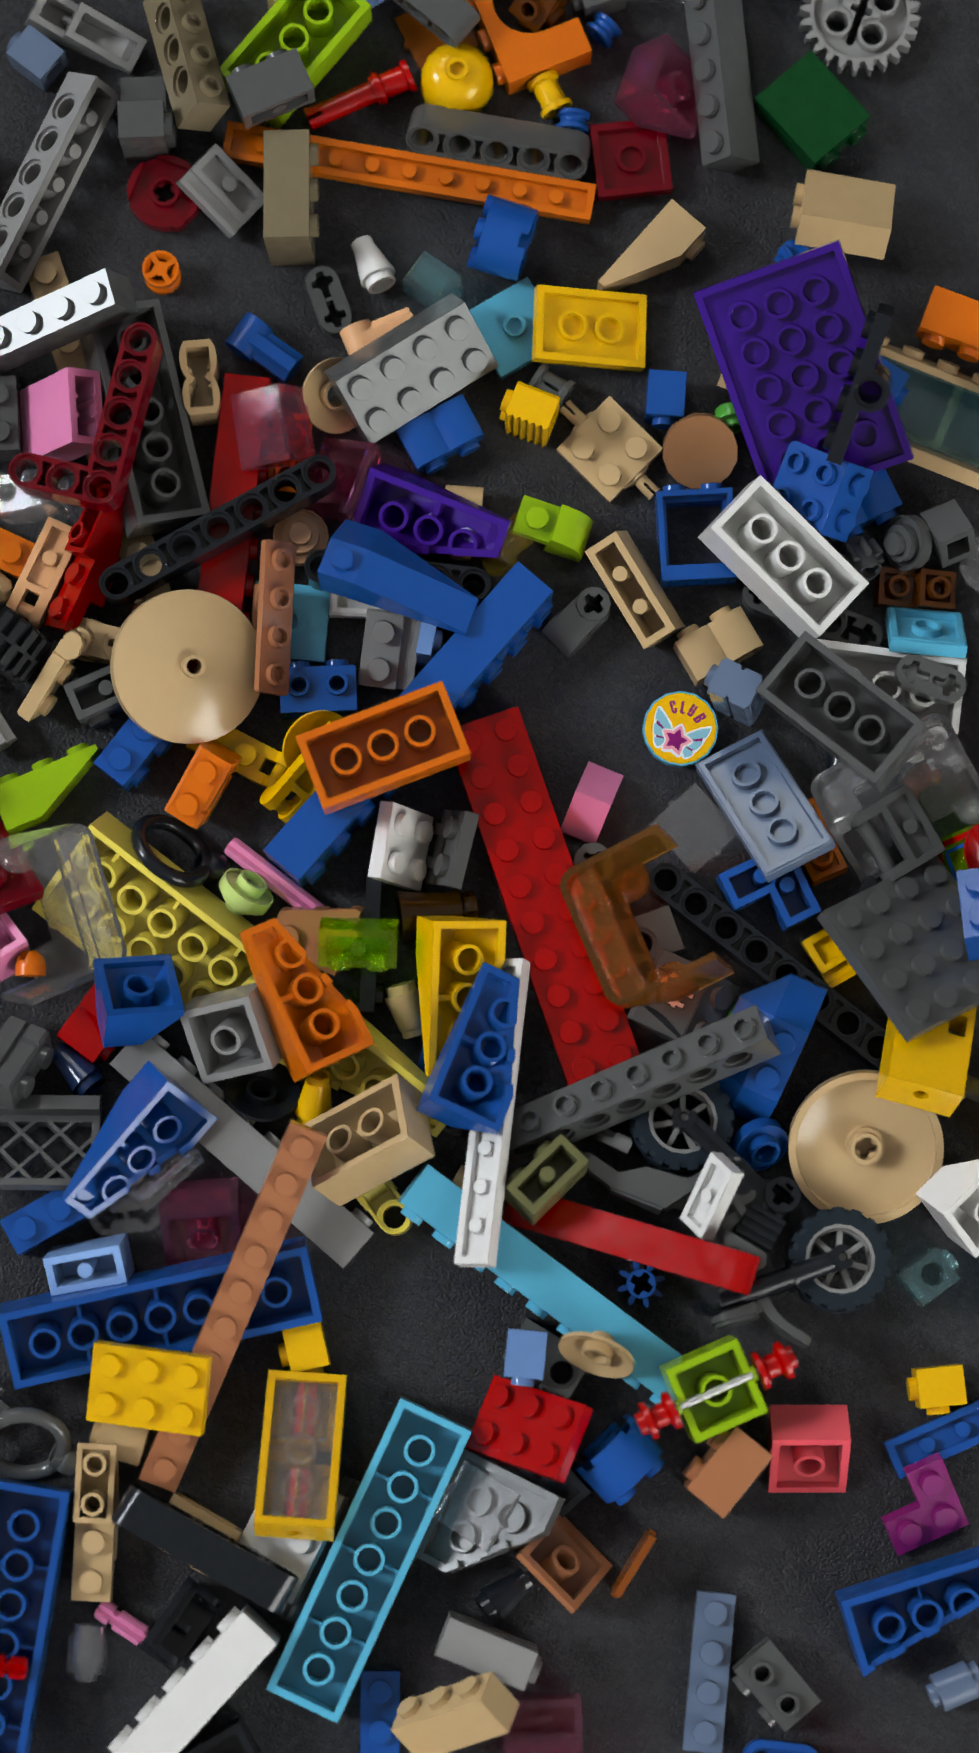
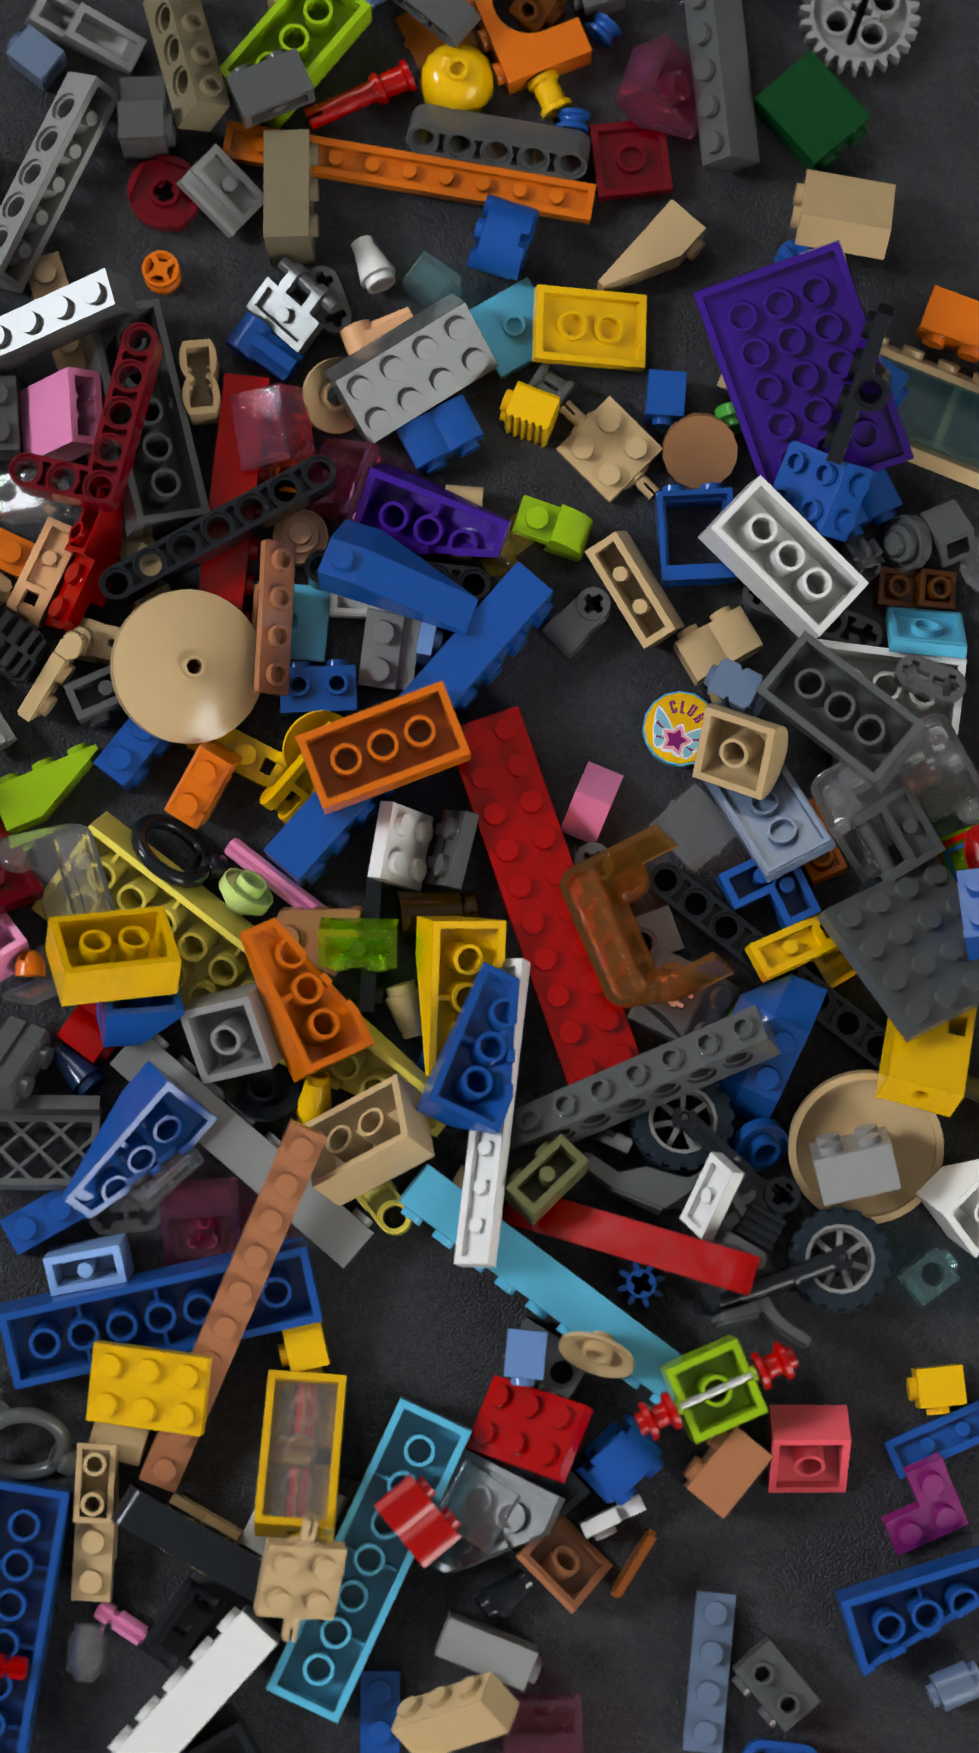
none -> yellow brick [45,905,182,1006]
none -> plate [246,256,341,354]
none -> tan plate [253,1513,347,1642]
none -> red brick [373,1474,462,1568]
none -> white plate [578,1493,647,1541]
none -> tan brick [692,703,788,800]
none -> yellow plate [745,912,839,983]
none -> light grey brick [809,1124,902,1206]

